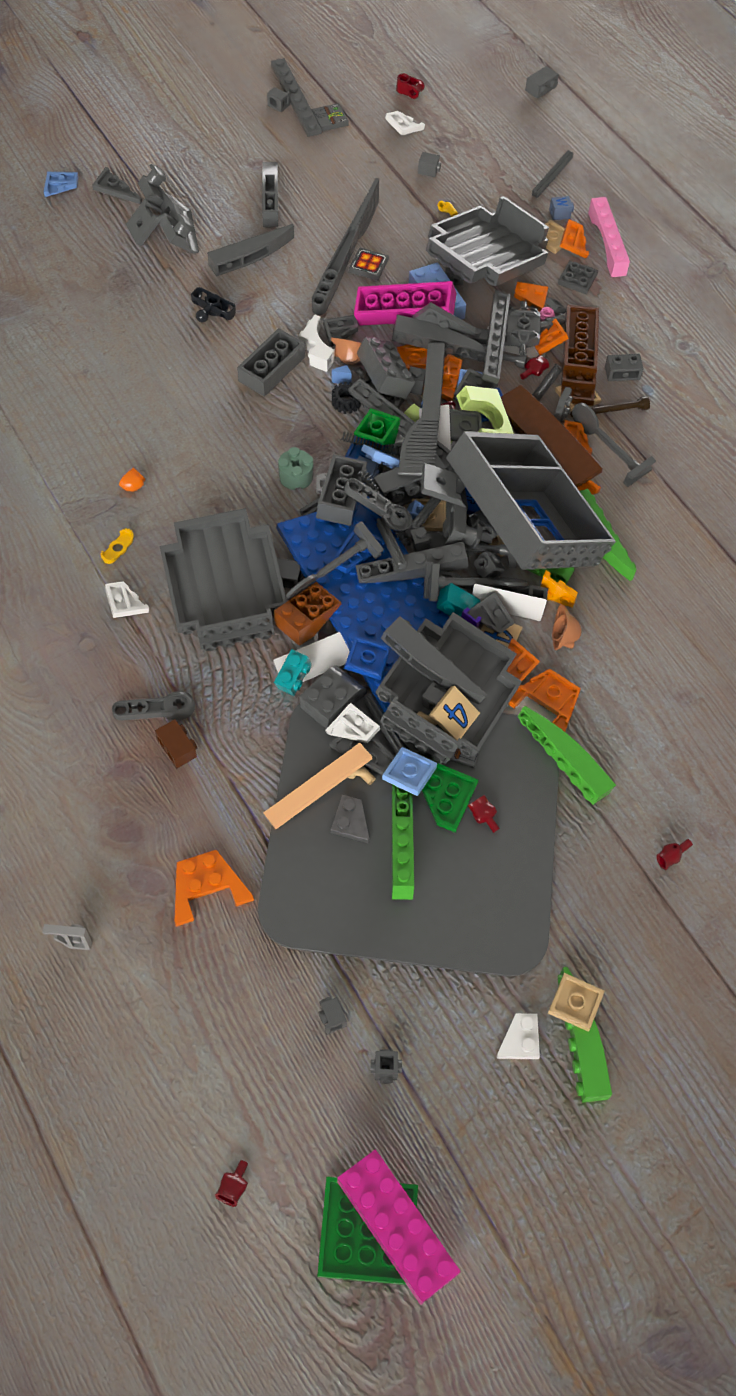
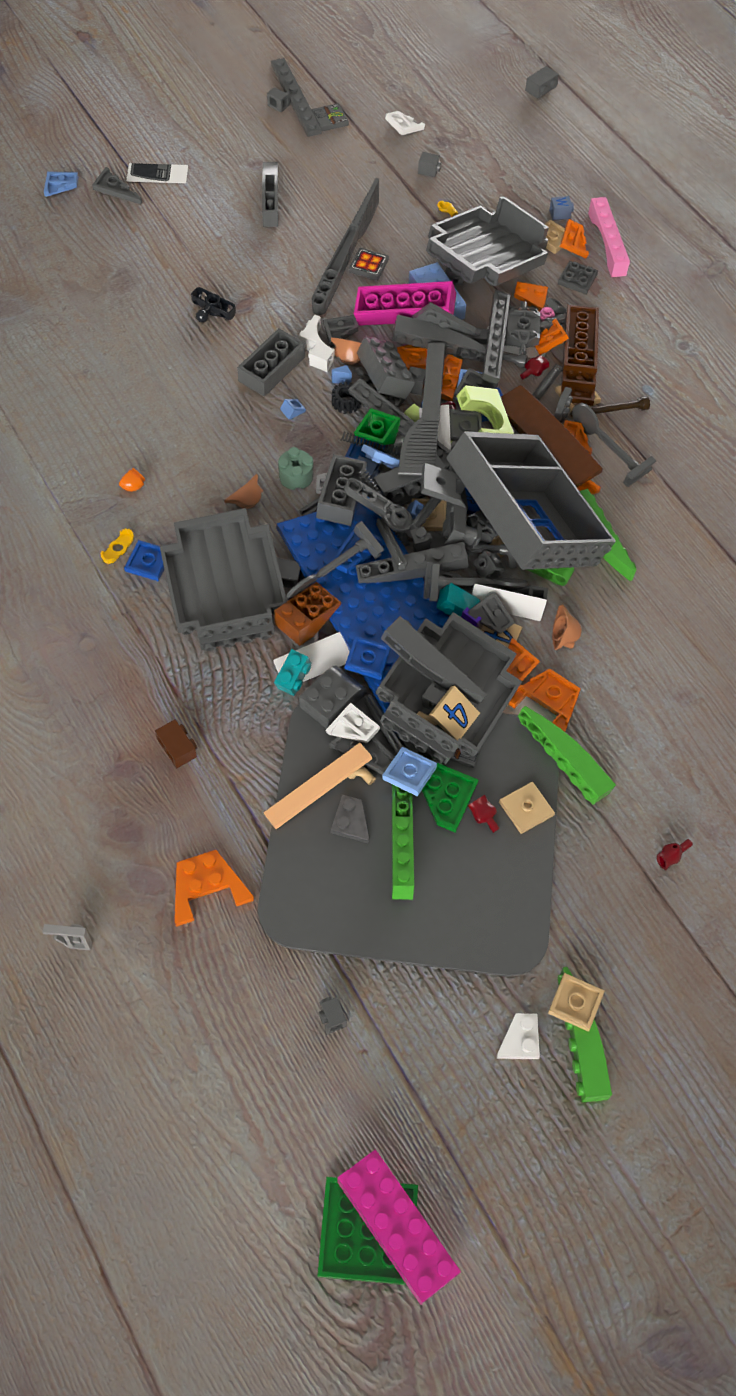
white wing [105,581,149,618] -> none
dark grey beam [112,691,195,721] -> none
dark grey piece [126,164,199,253] -> none
dark grey slope [207,224,294,276] -> none
dark red piece [215,1160,248,1207] -> none
dark grey brick [371,1049,402,1084] -> none
dark red piece [396,73,425,99] -> none
dark grey axle [532,150,574,198] -> none
light orange wing [541,571,578,608] -> none
dark grey brick [605,354,644,381] -> none
none -> blue tile [124,540,164,581]
none -> sticker [126,163,188,183]
none -> nougat hat [224,474,263,509]
none -> medium blue slope [280,399,306,419]
none -> tan plate [499,782,555,834]

